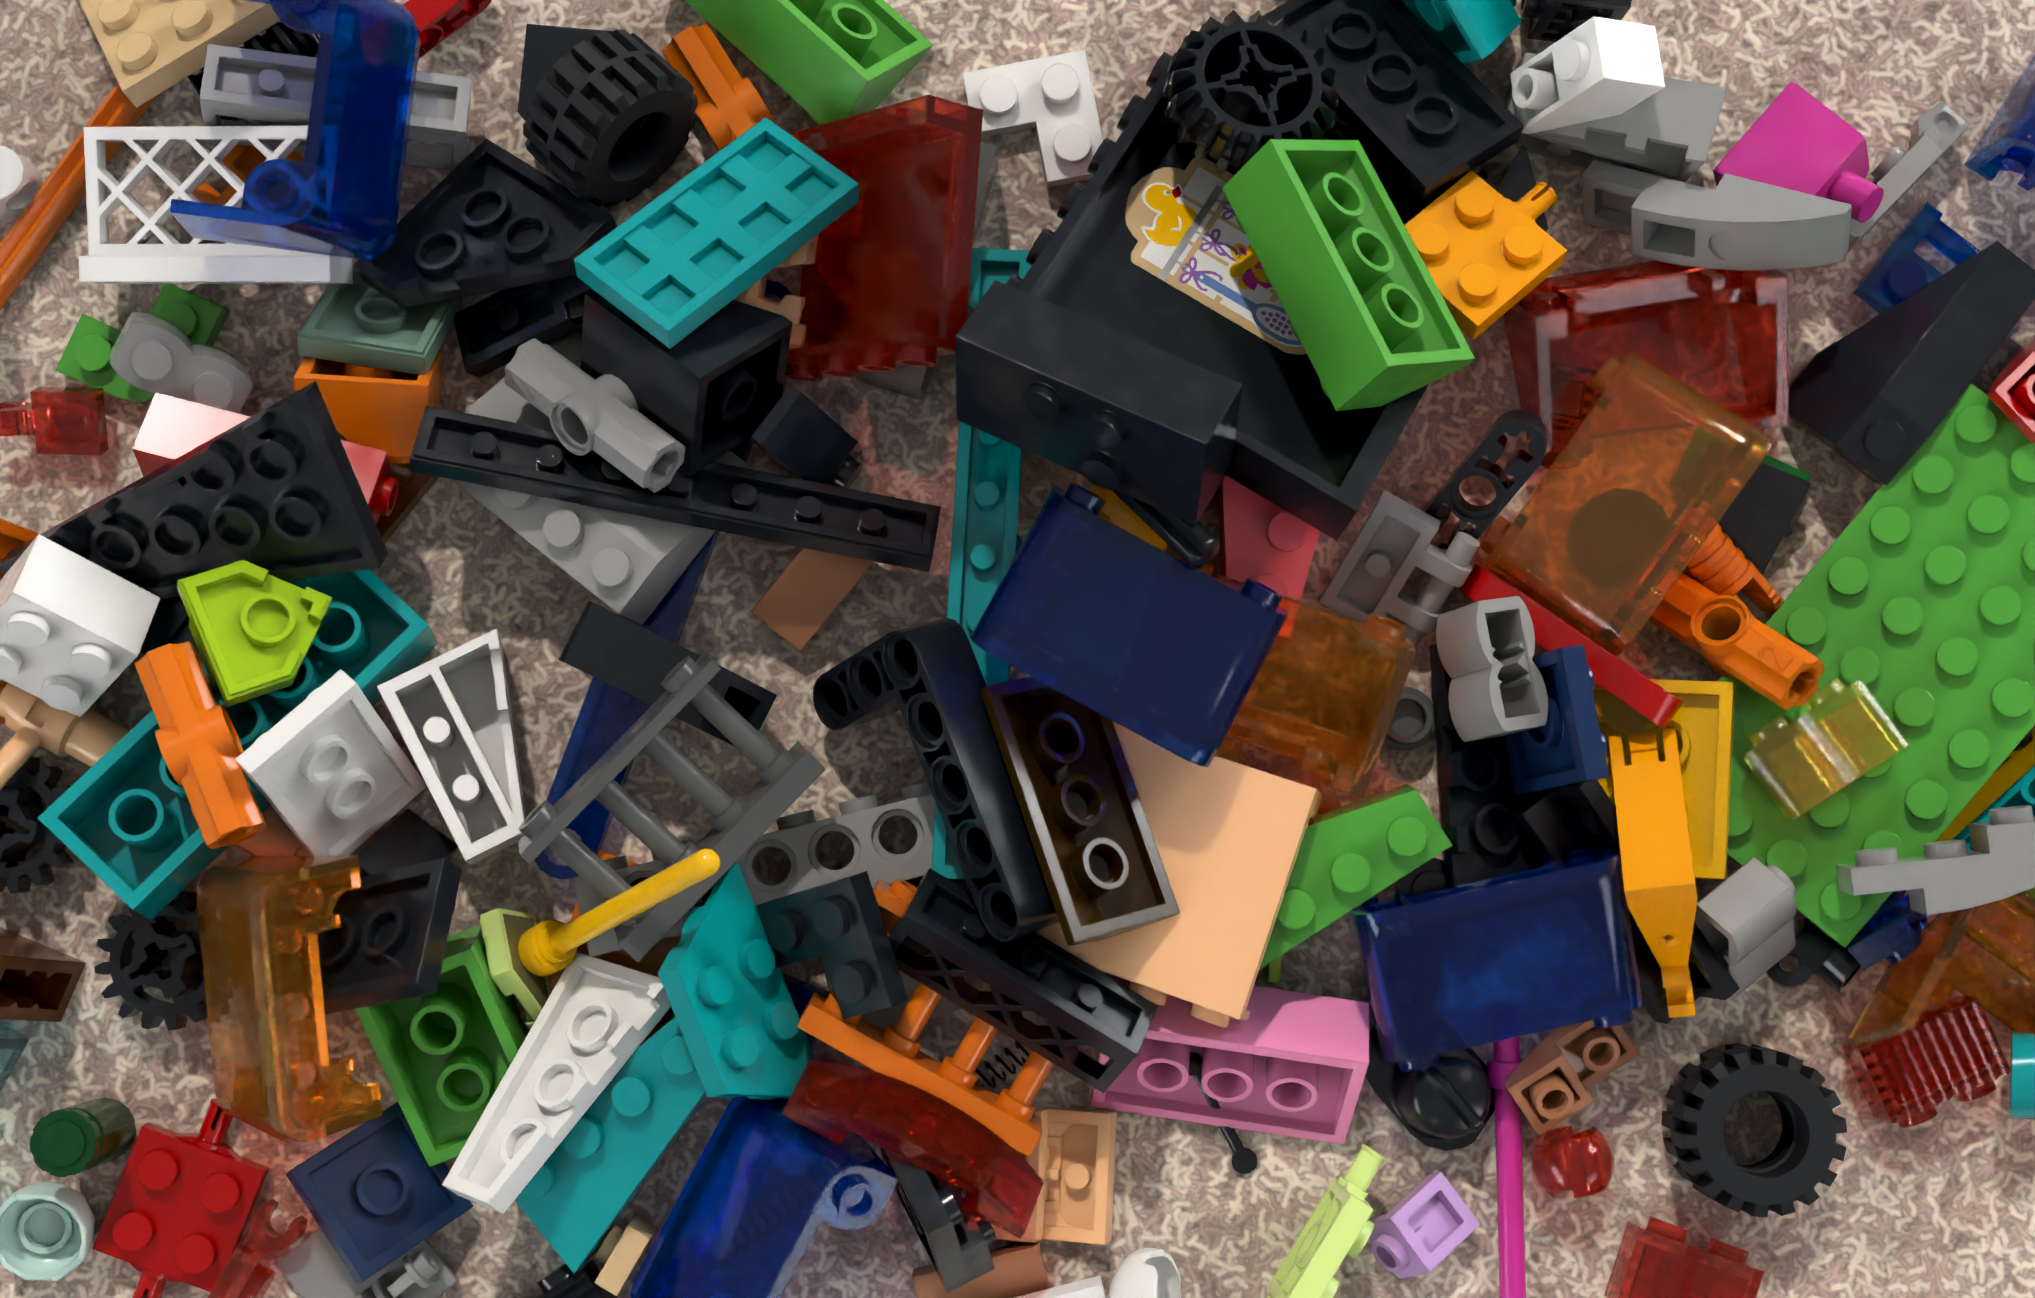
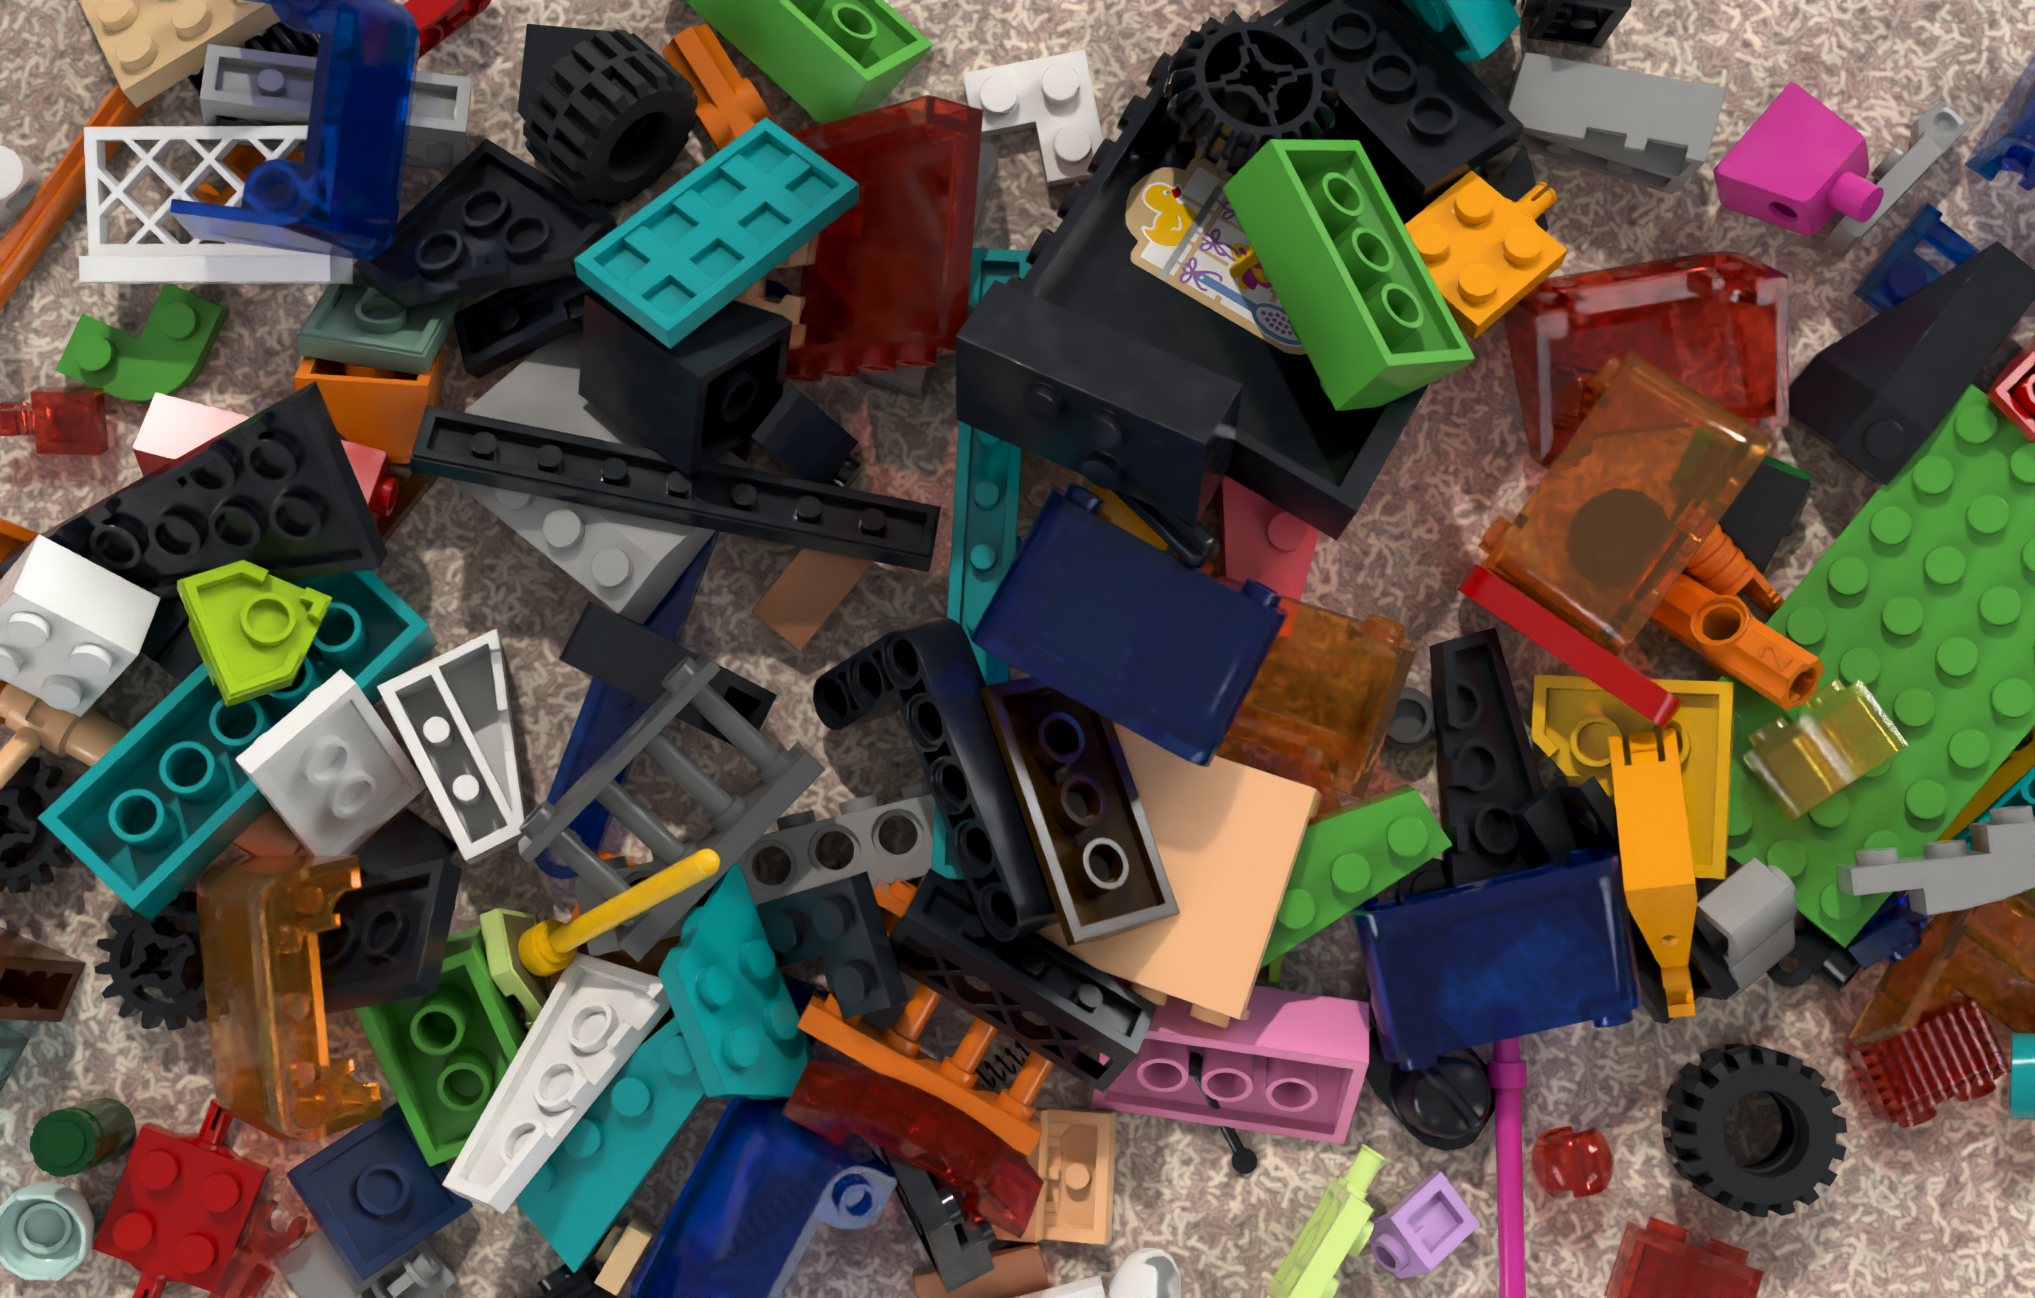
light grey brick [110,312,254,413] -> none
orange piece [134,641,267,850] -> none
light grey piece [504,338,685,493] -> none
light grey plate [1319,490,1480,650] -> none
black beam [1422,410,1549,549] -> none
light grey brick [1436,596,1548,742] -> none
dark blue plate [1504,645,1609,795] -> none
nougat slope [1504,996,1639,1136] -> none
white slope [1510,16,1665,134] -> none
light grey slope [1582,159,1852,271] -> none

